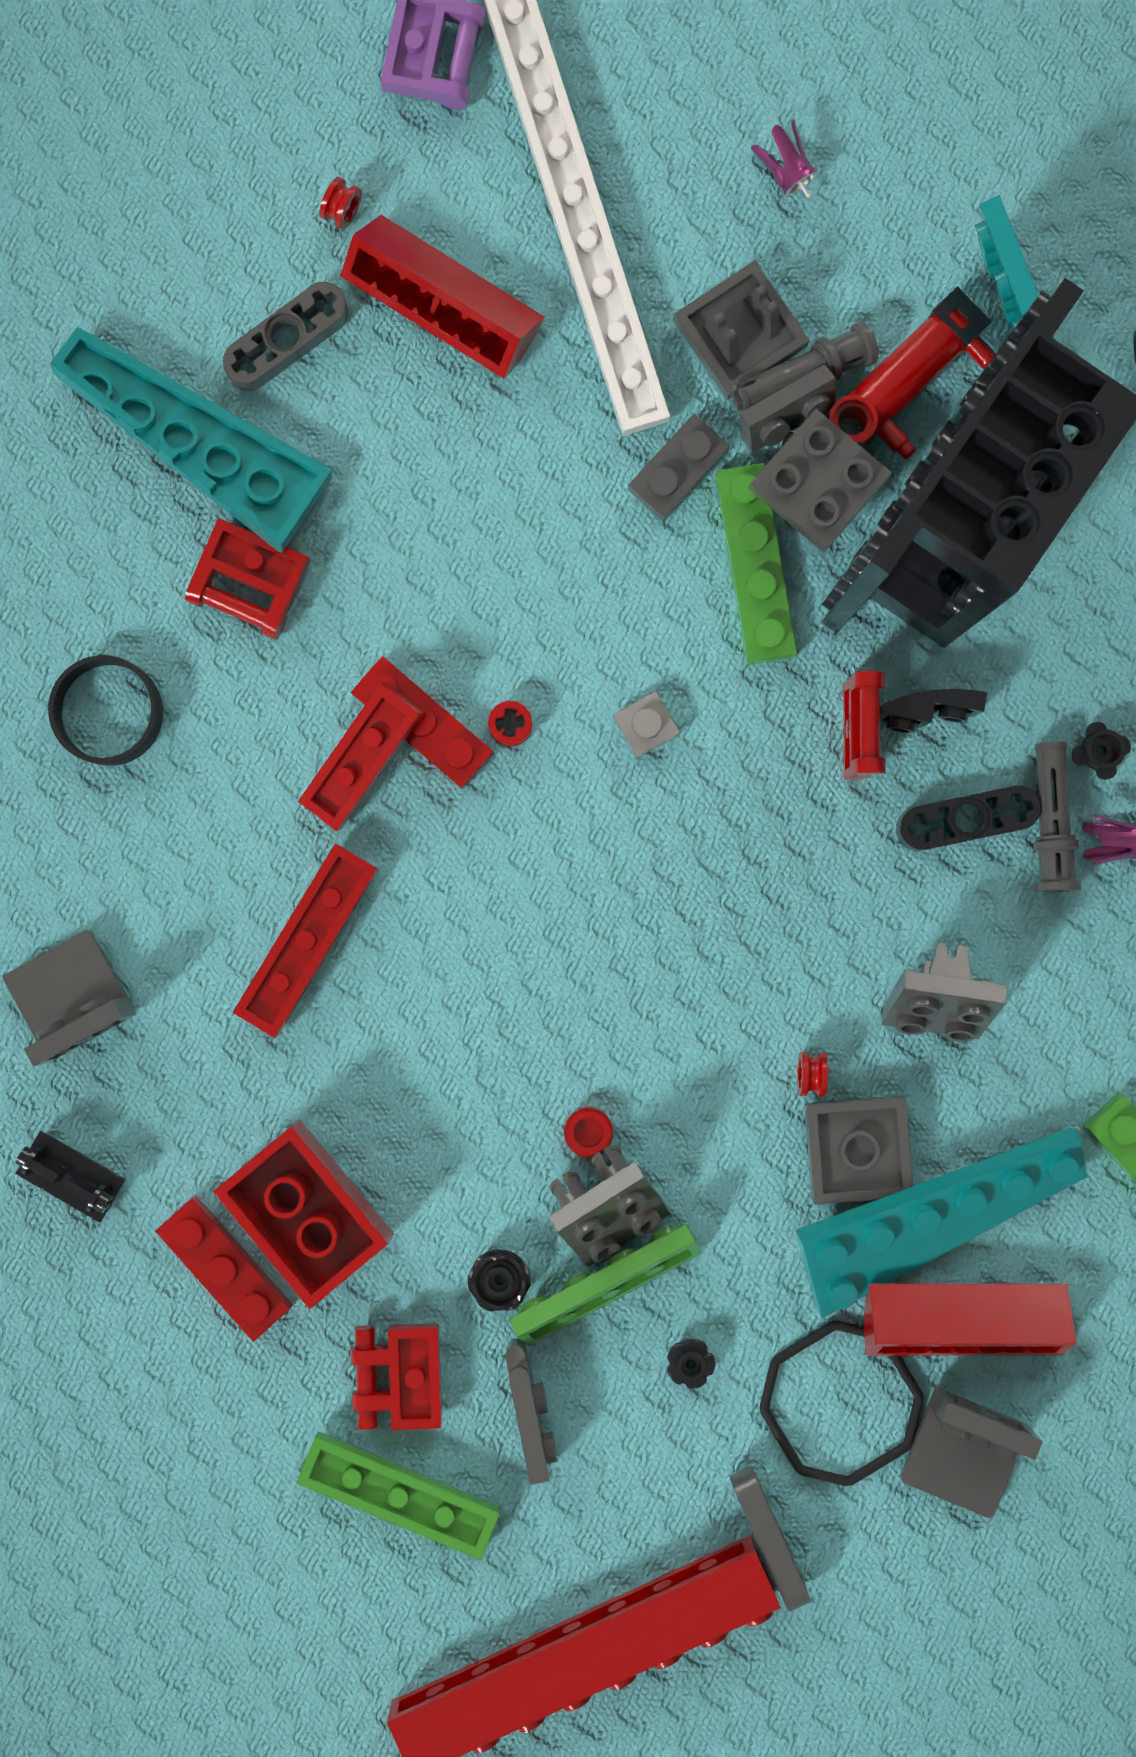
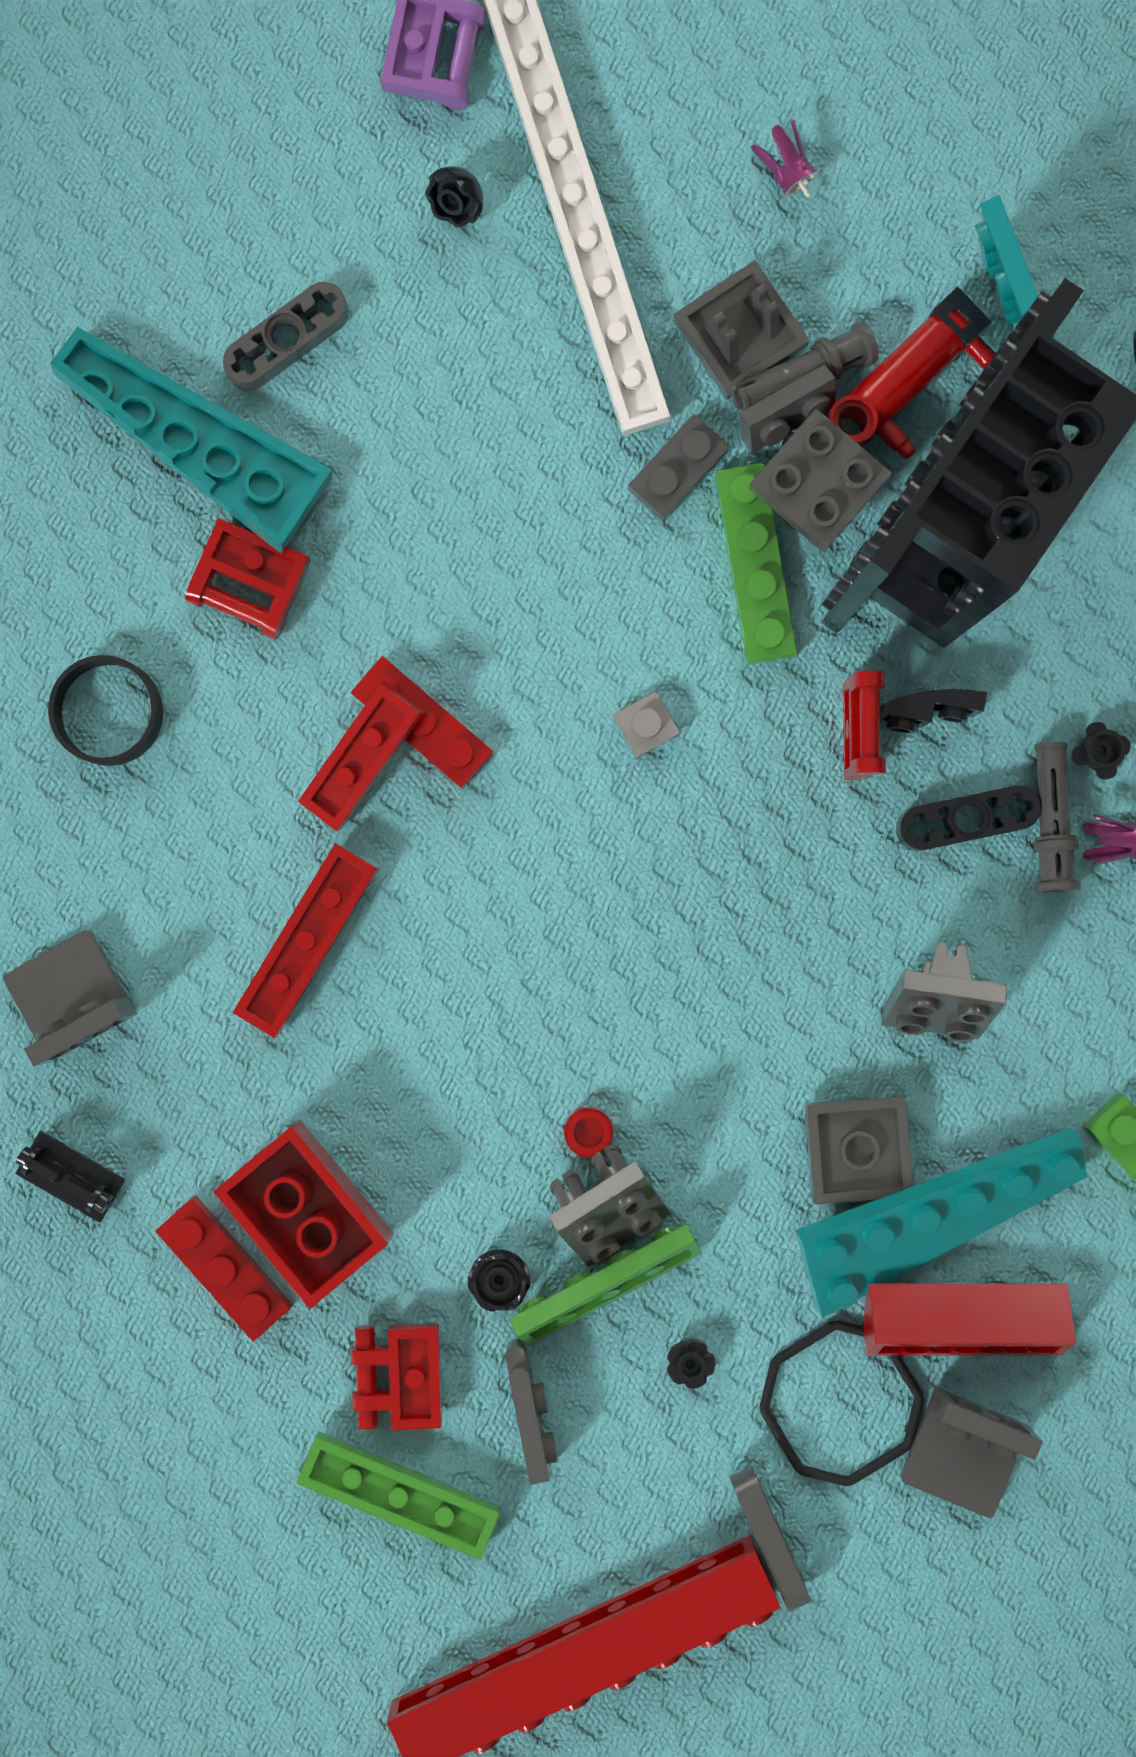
red bush [319,176,362,230] -> none
red brick [340,214,545,379] -> none
red bush [488,700,533,747] -> none
red bush [797,1052,828,1097] -> none
none -> black plate [425,166,483,228]

